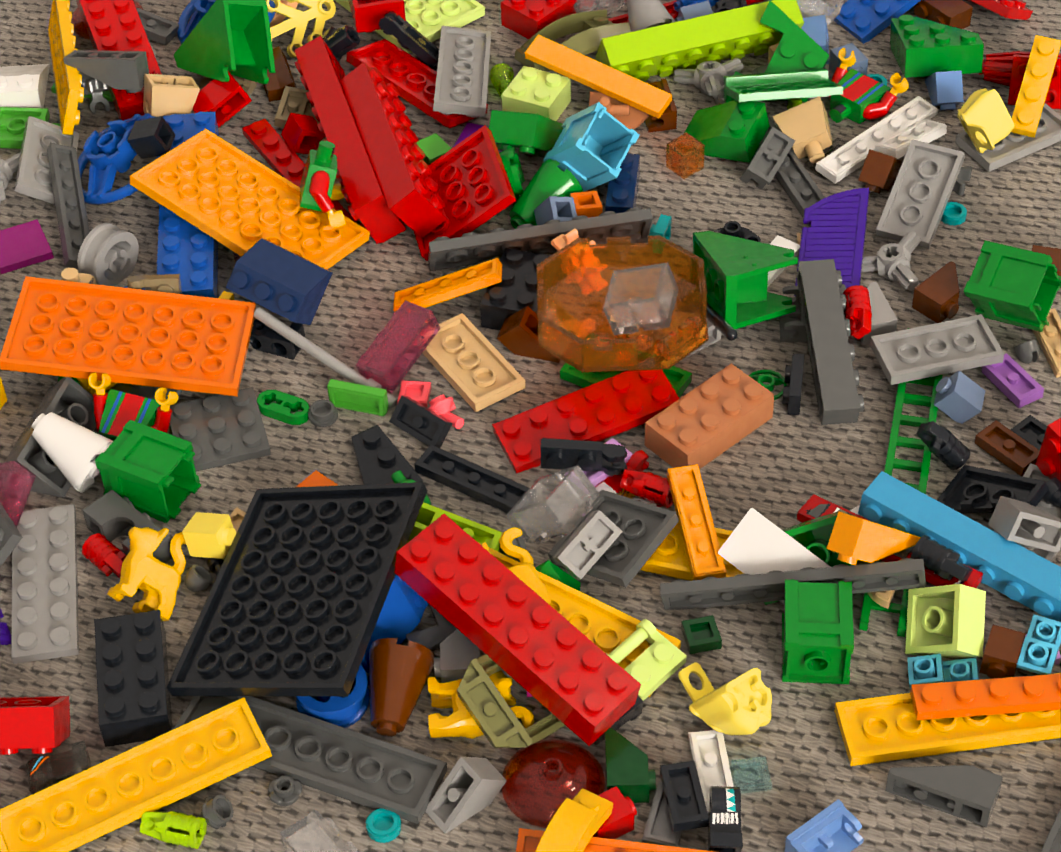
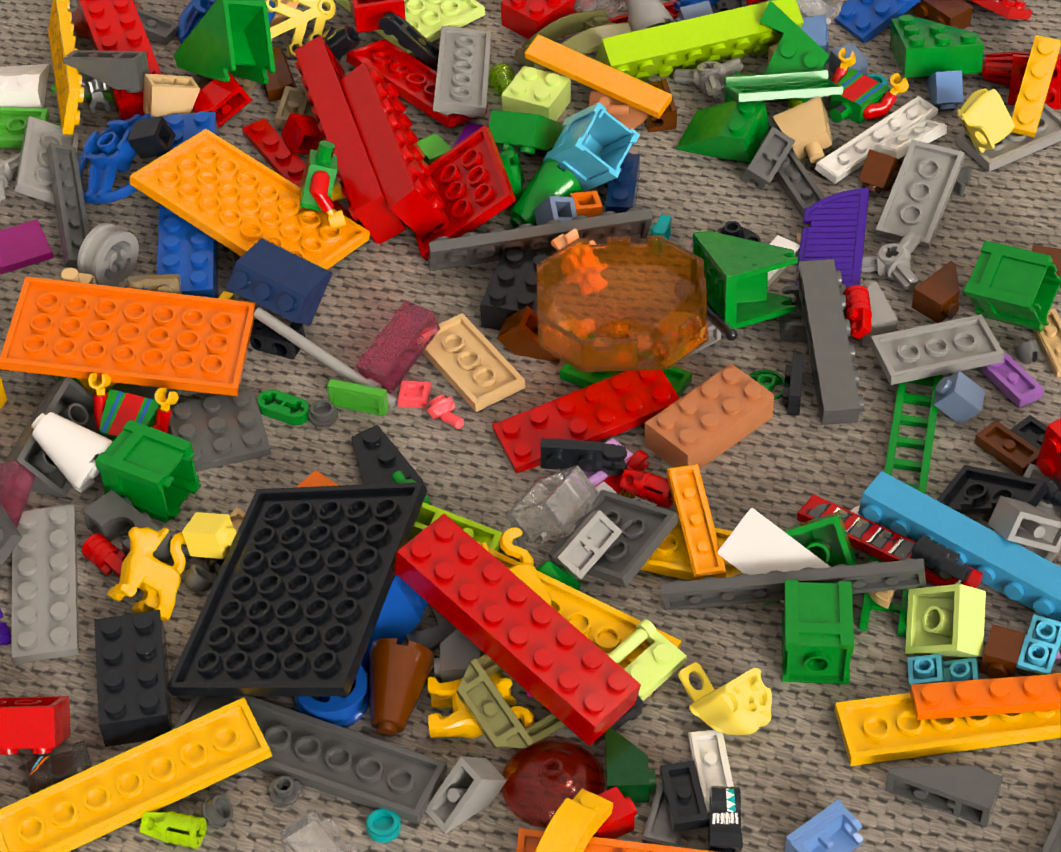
black plate [389,395,453,448] -> none
light orange tile [393,258,502,317] -> none
black plate [414,445,535,518] -> none
clear piece [603,262,679,335] -> none
clear orange brick [666,132,705,179] -> none
dark green plate [681,615,722,654] -> none
clear light blue tile [731,756,772,794] -> none
light orange slope [826,511,921,565] -> none
black hinge [917,421,970,470] -> none
teal tile [941,202,967,225] -> none

